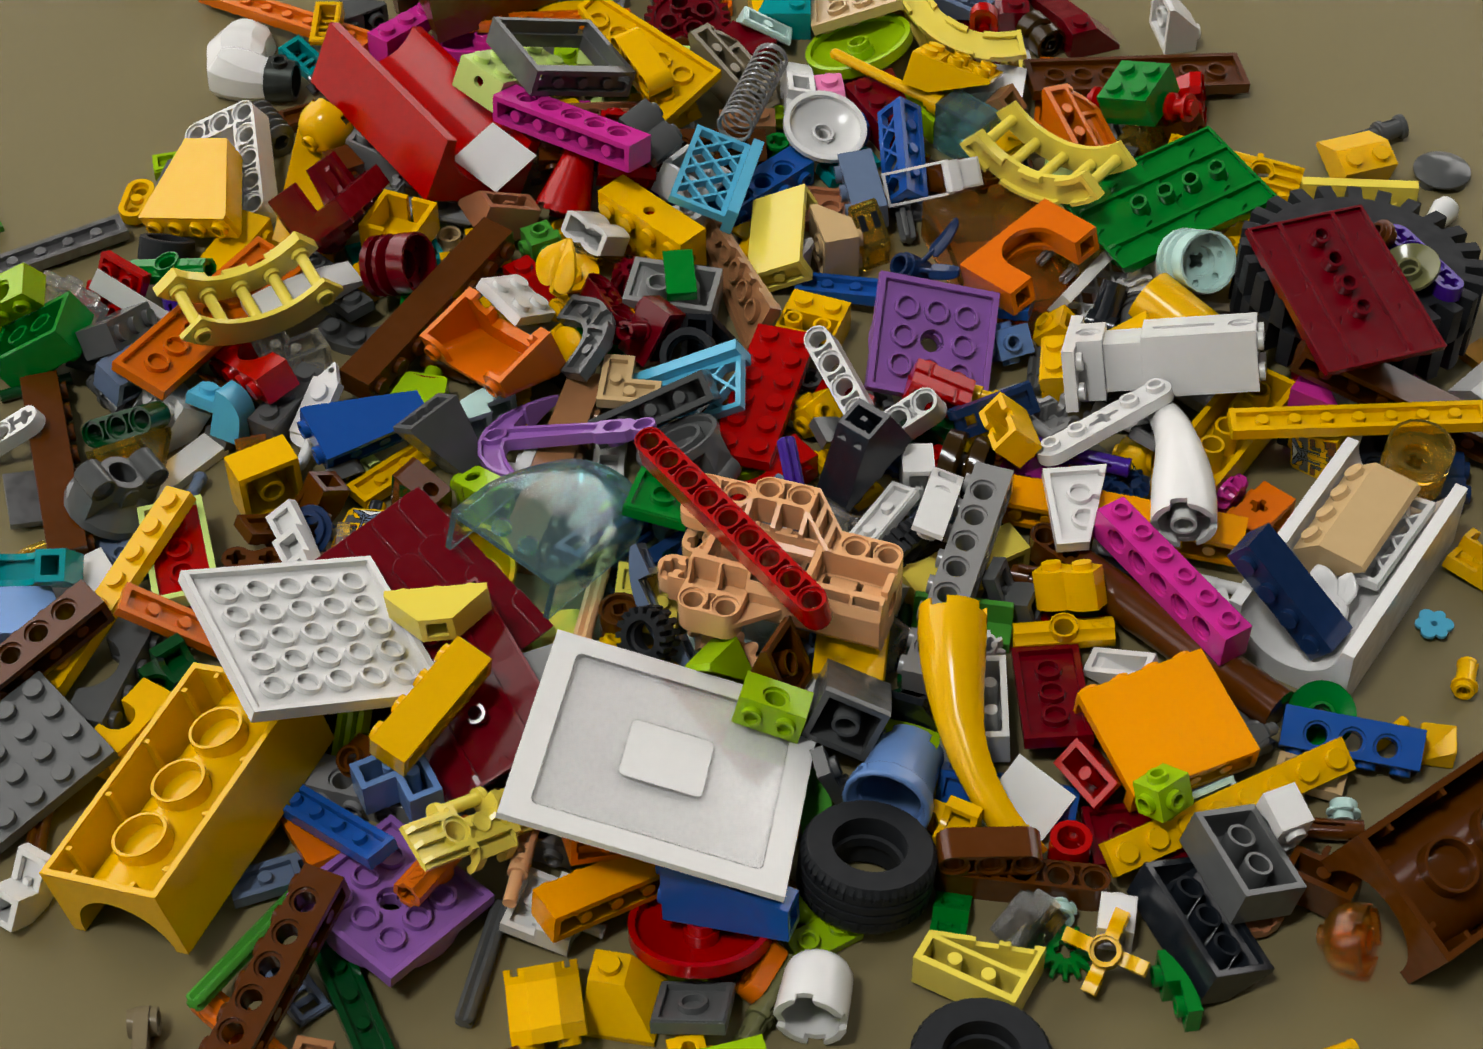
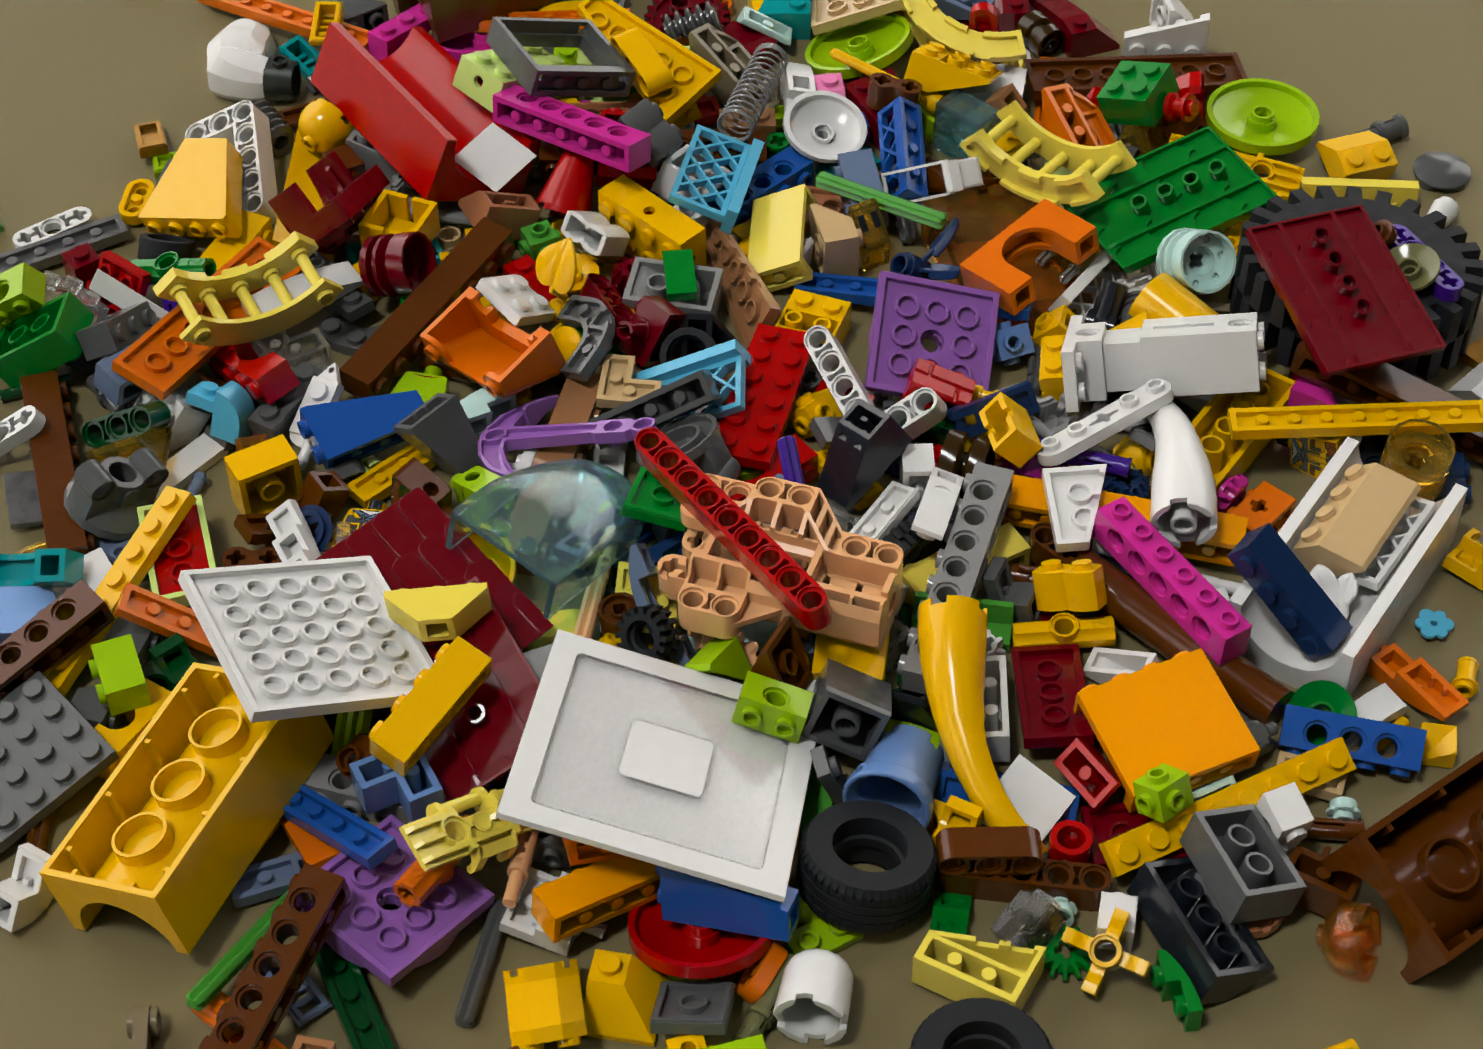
none -> white beam [12,206,94,249]
none -> dark red brick [61,242,100,296]
none -> lime brick [88,634,152,716]
none -> pearl gold tile [133,120,169,159]
none -> dark grey piece [663,1,723,40]
none -> red plate [694,93,721,127]
none -> bright green axle [815,171,947,230]
none -> reddish brown axle [866,73,922,111]
none -> white wing [1122,13,1210,56]
none -> lime dish [1205,78,1320,155]
none -> white slope [1344,683,1407,751]
none -> orange slope [1367,642,1470,722]

